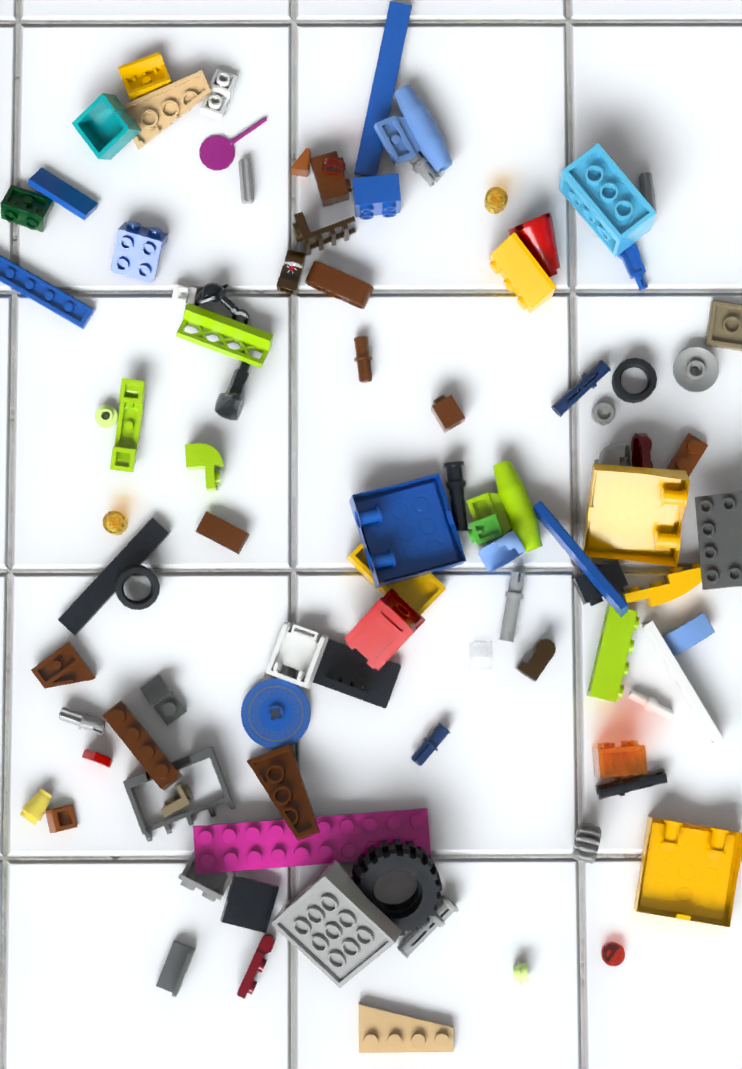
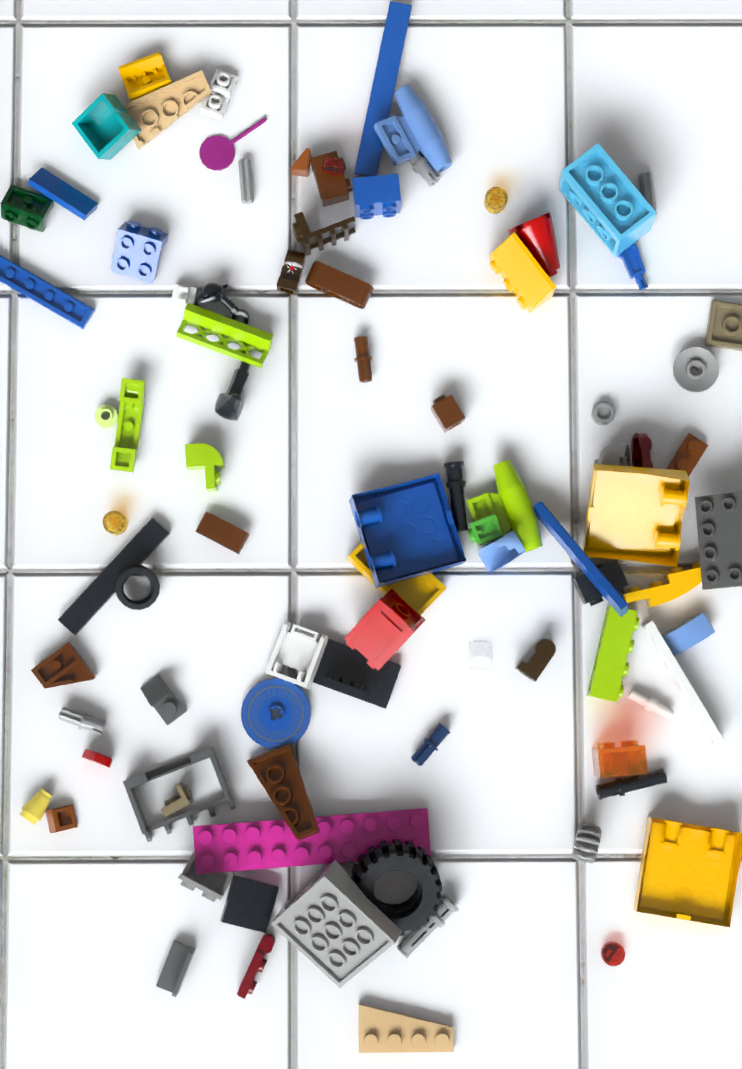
reddish brown brick [102,701,183,791] -> none
light grey pin [499,571,526,642] -> none
yellowish green plate [513,961,529,985] -> none
dark blue pin [551,360,611,417] -> none
black tyre [611,358,657,403] -> none

